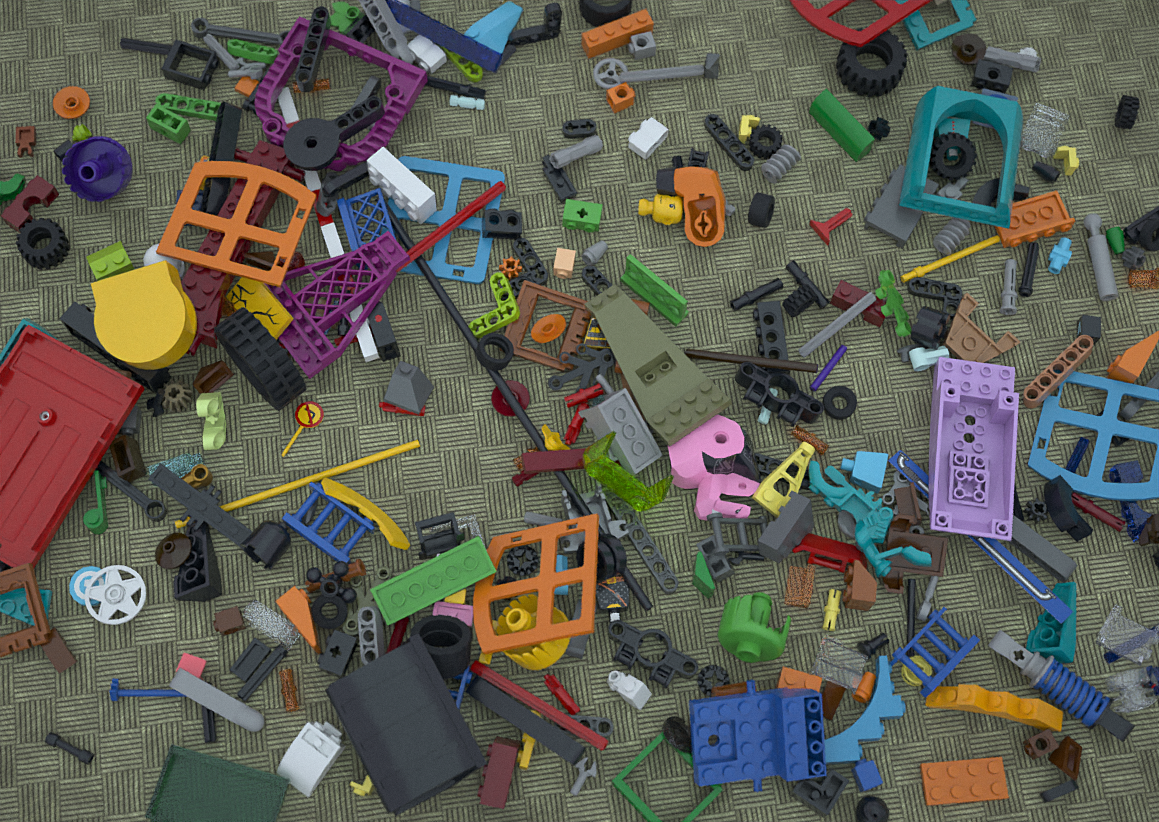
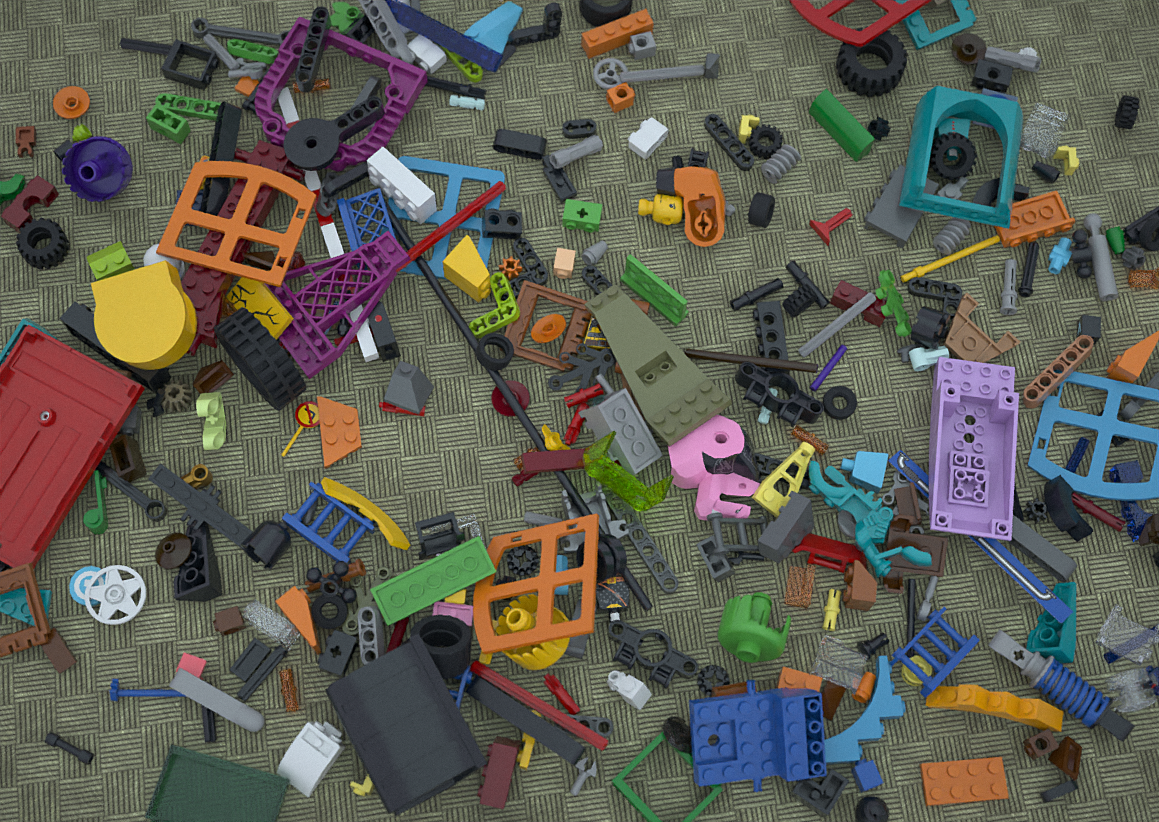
clear light blue hinge [147,453,204,486] -> none
yellow piece [174,439,420,529] -> none
green slope [692,551,715,599] -> none
none -> orange wing [317,396,362,469]
none -> yellow slope [442,235,491,303]
none -> black beam [492,129,547,160]
none -> black piece [1071,229,1093,279]

